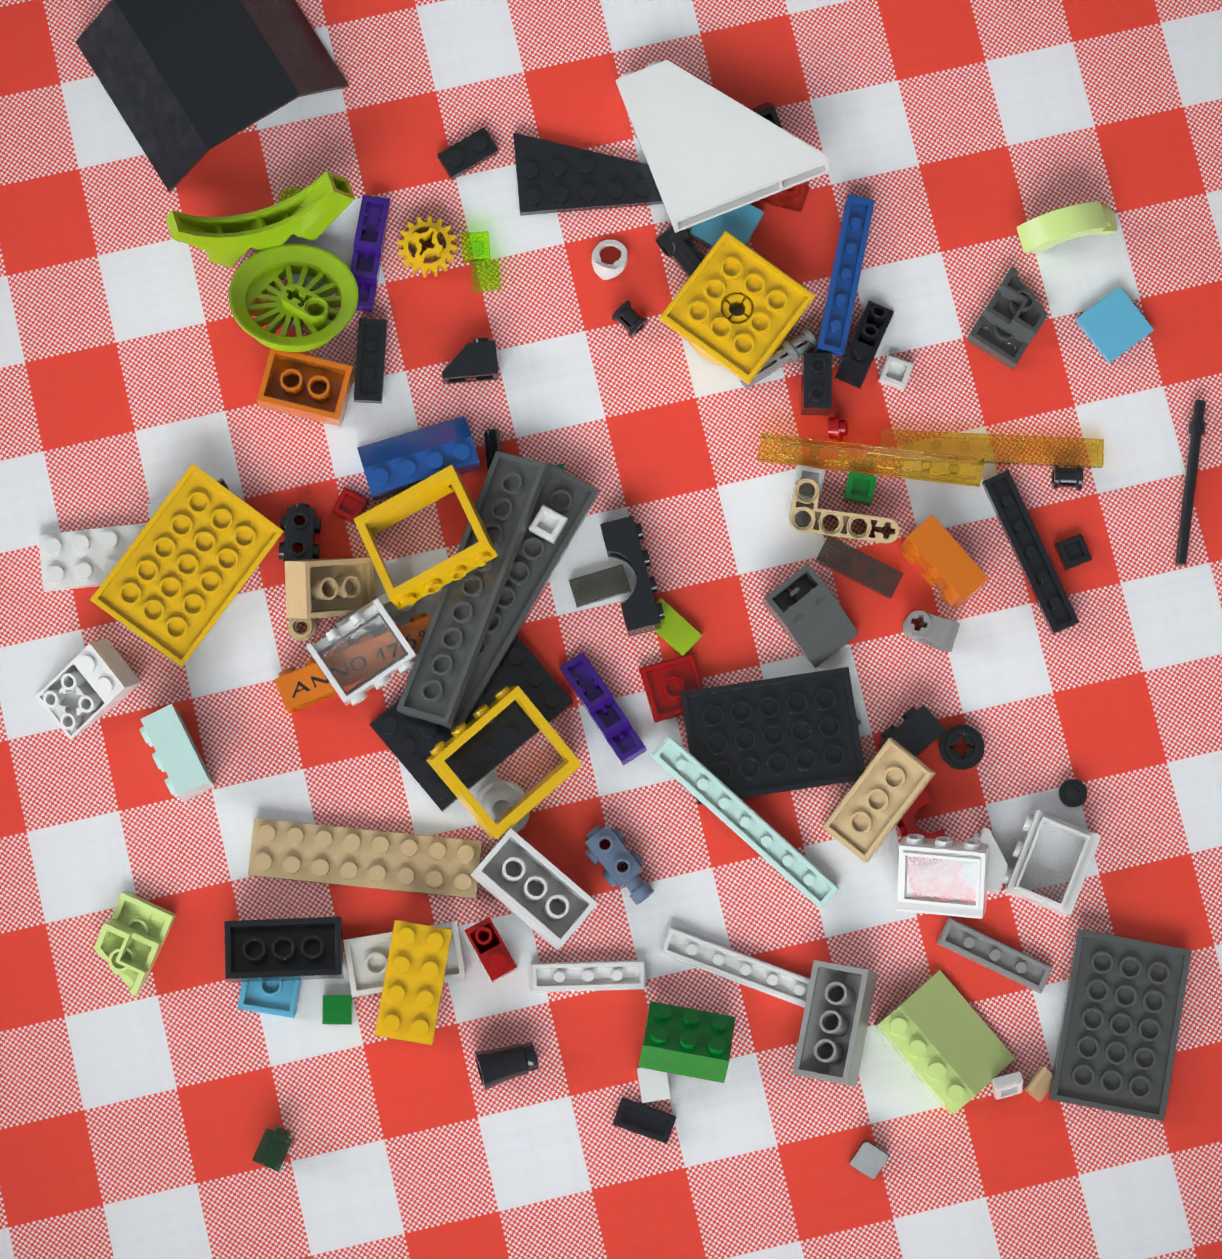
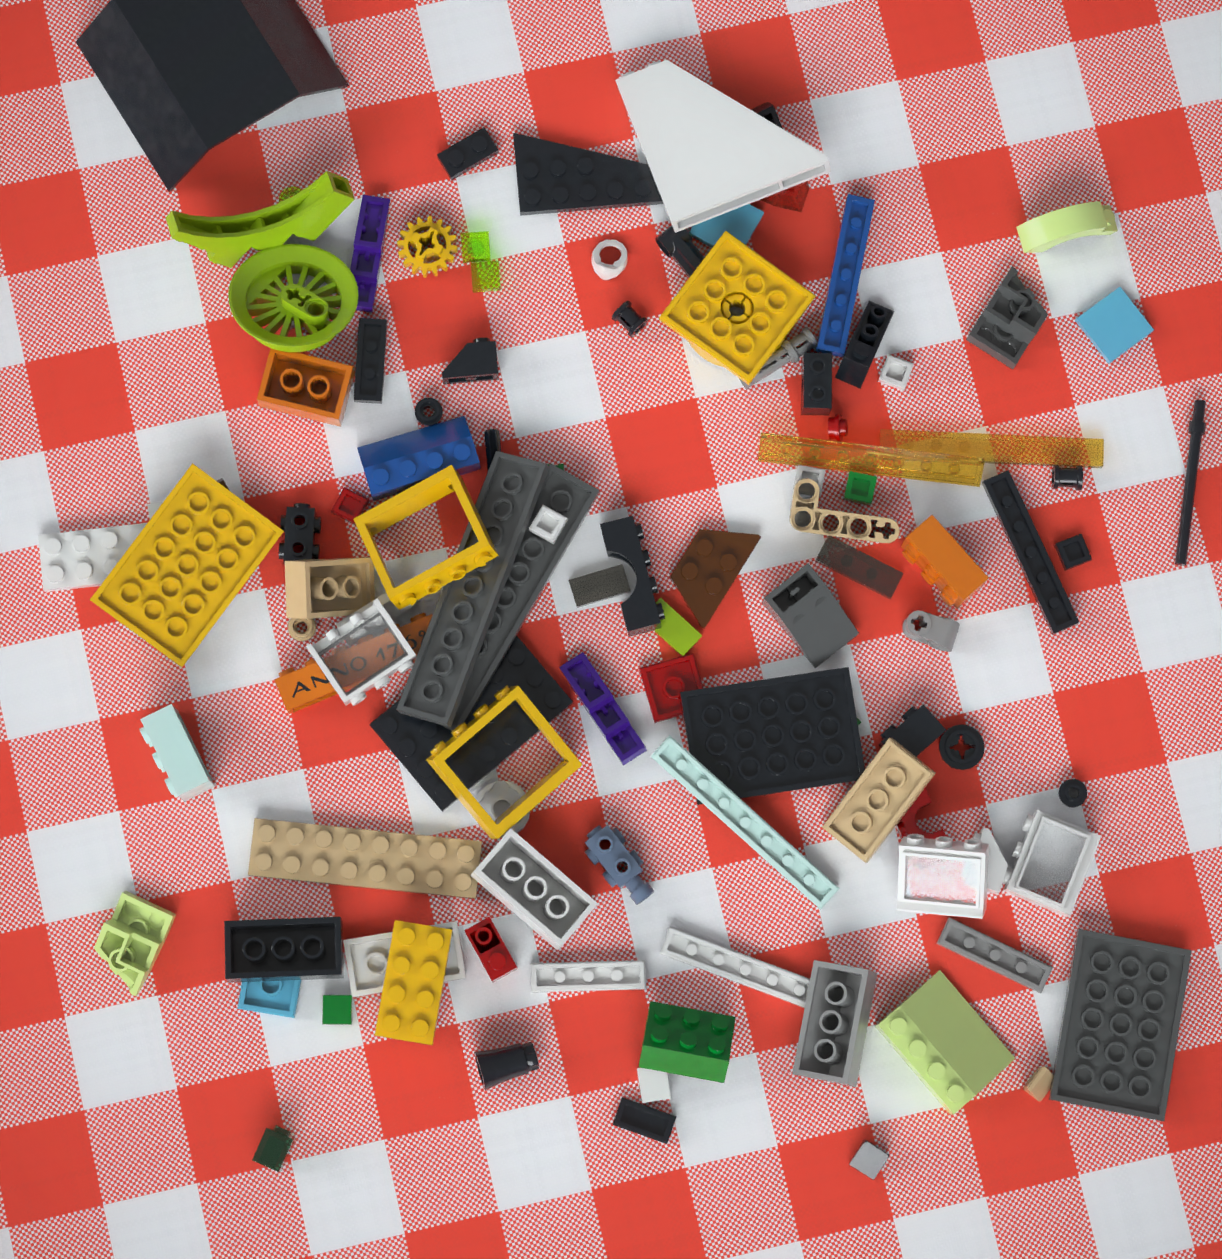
white slope [36,638,141,740] -> none
white tile [992,1071,1023,1100] -> none
none -> black plate [415,398,443,426]
none -> reddish brown wing [670,529,761,629]

